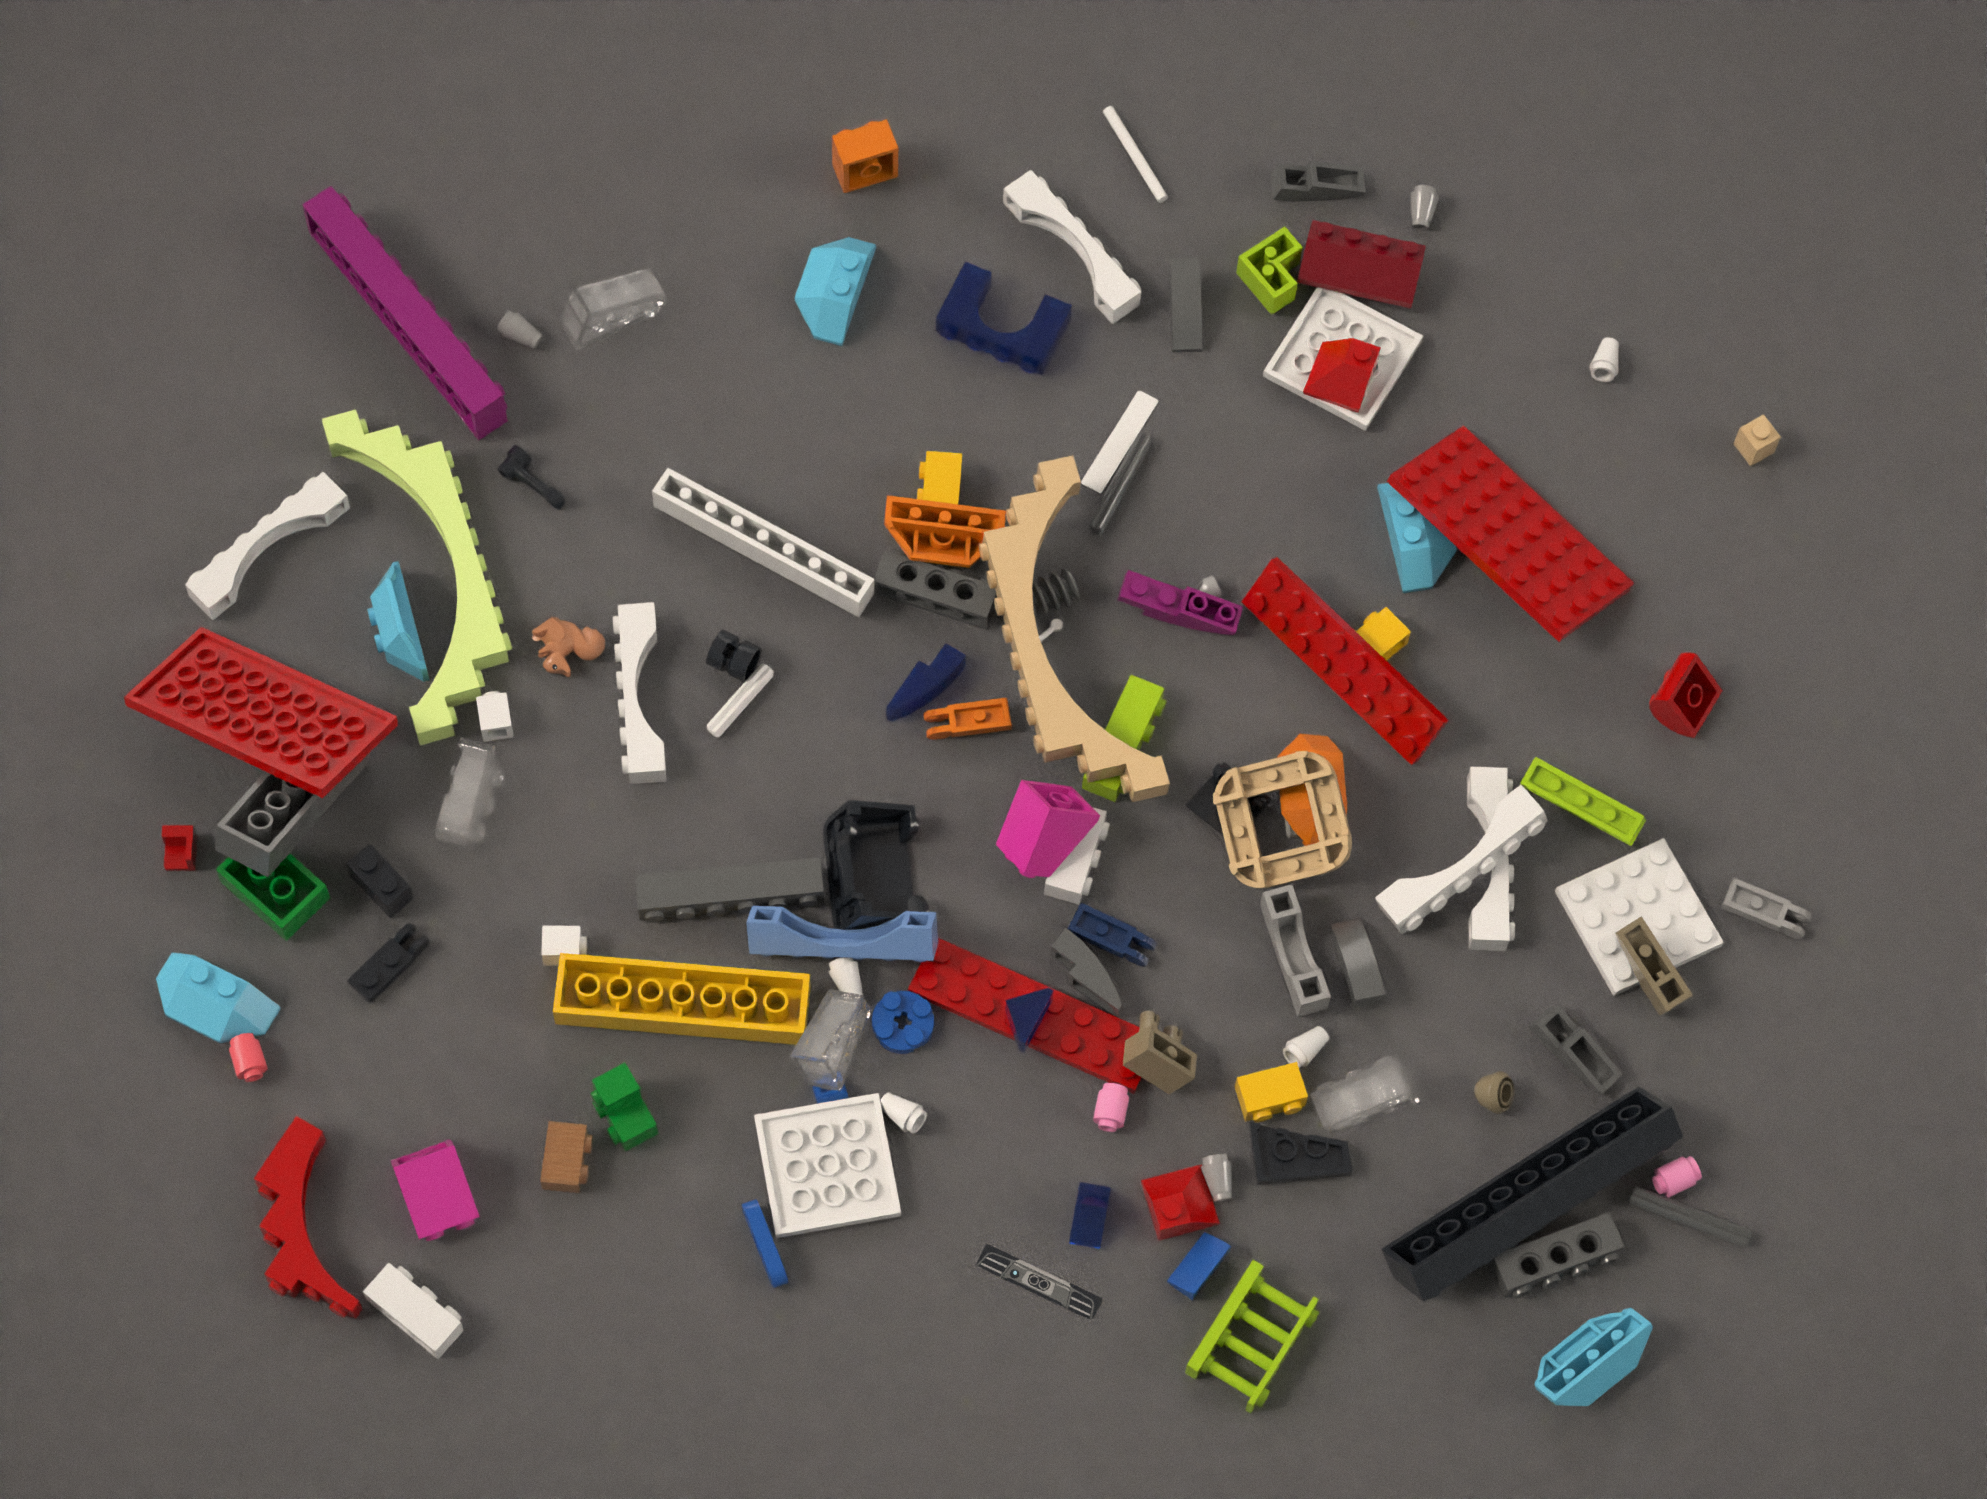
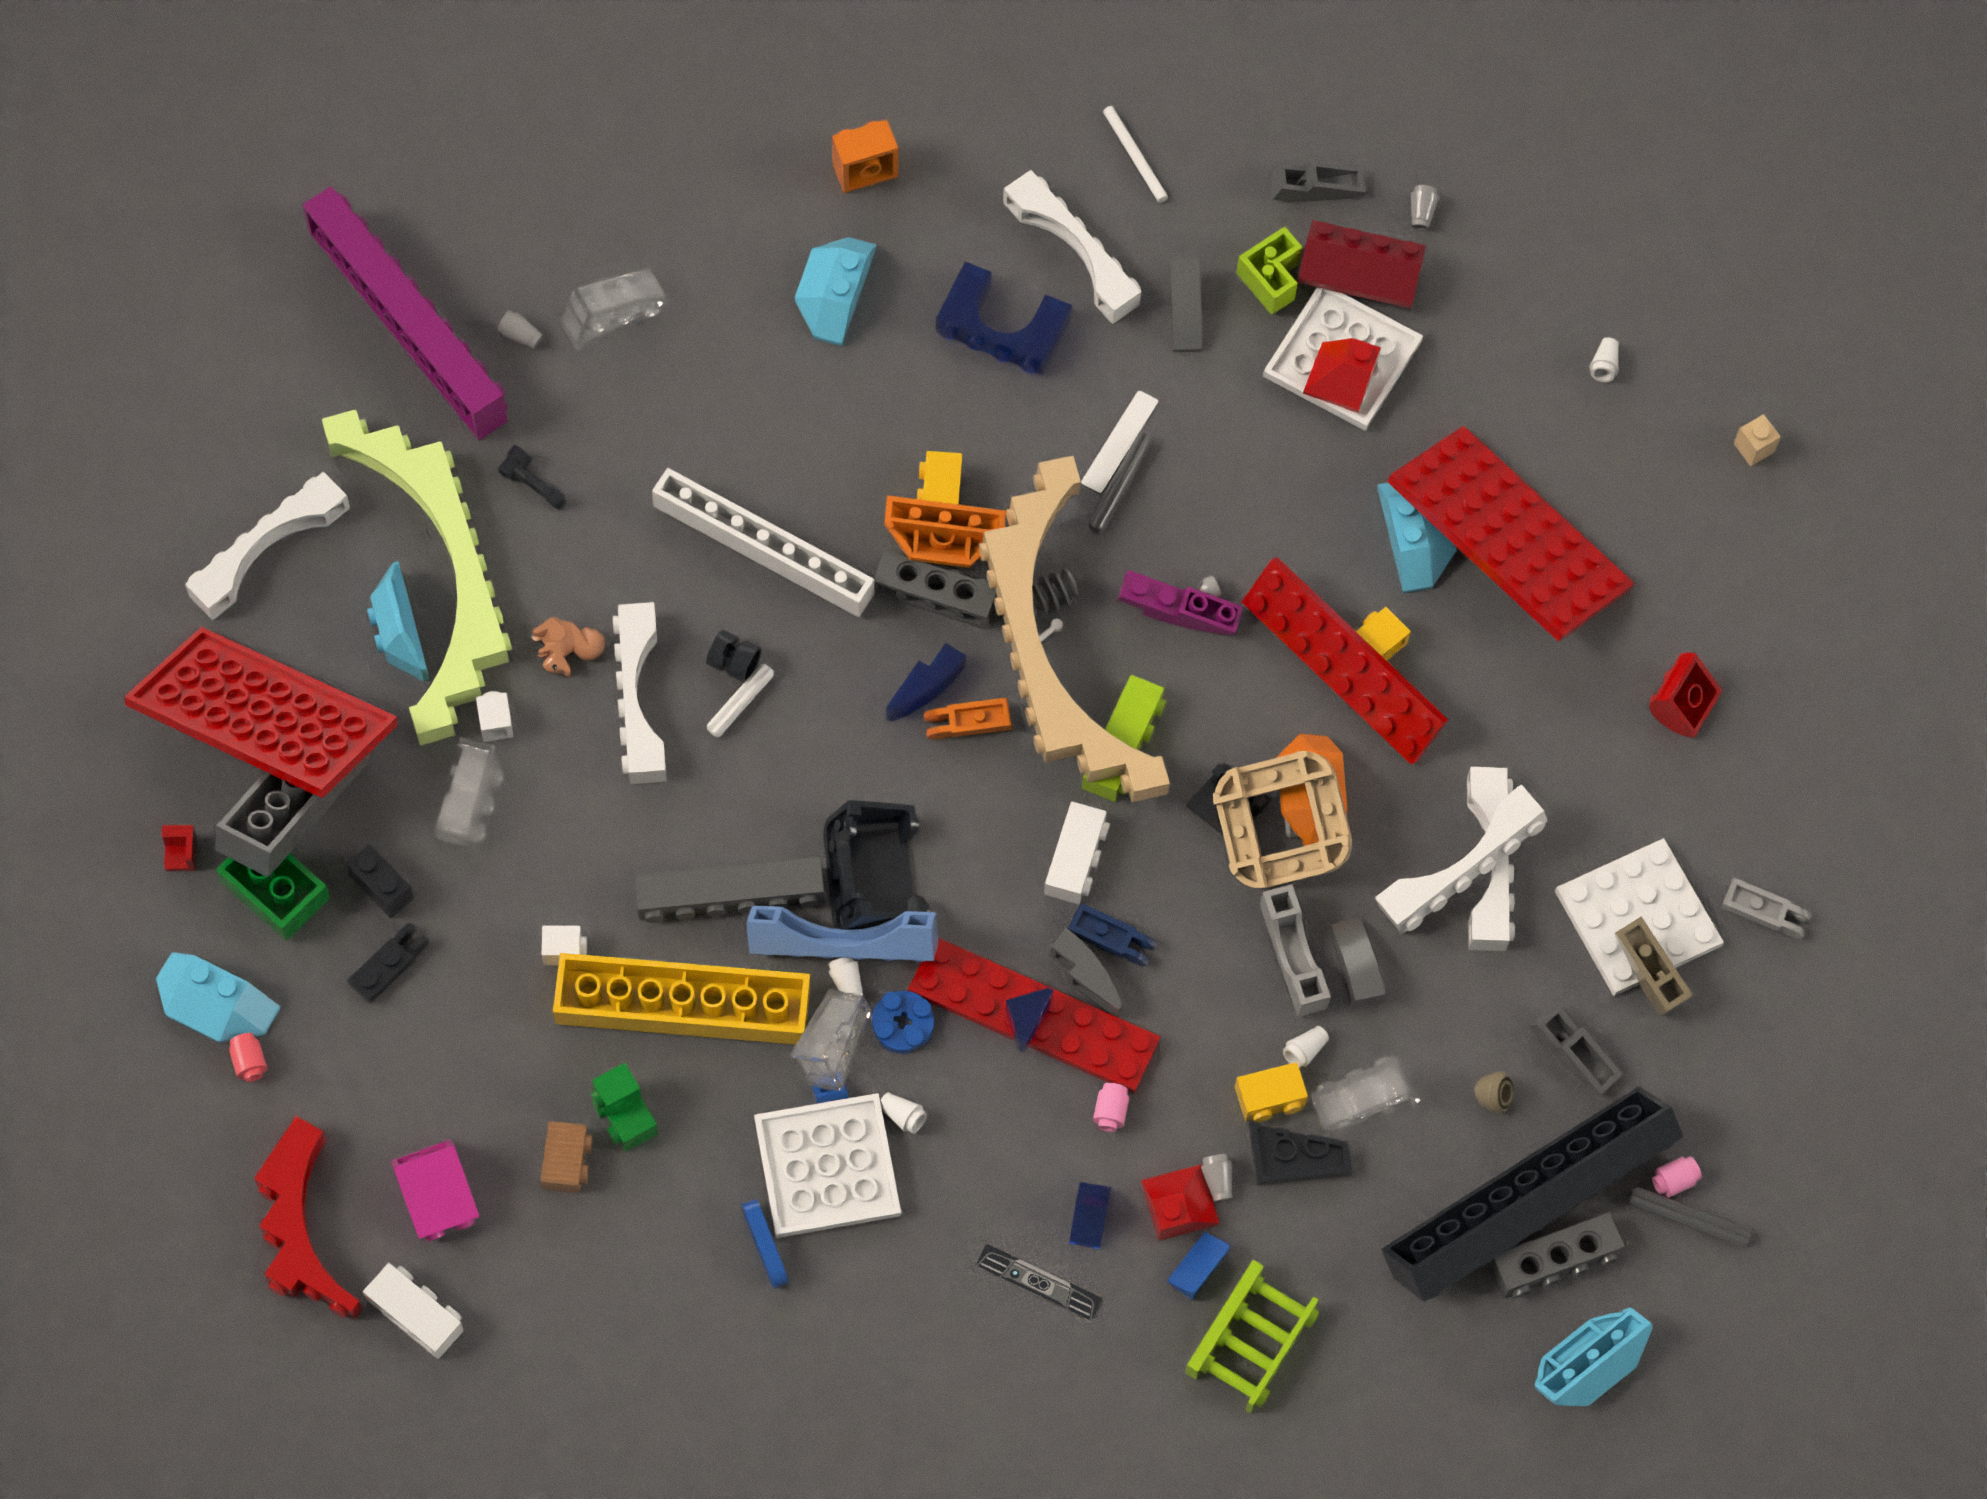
dark pink slope [996,780,1100,878] -> none
dark tan brick [1123,1011,1197,1094] -> none
lime fence [1520,757,1646,847] -> none

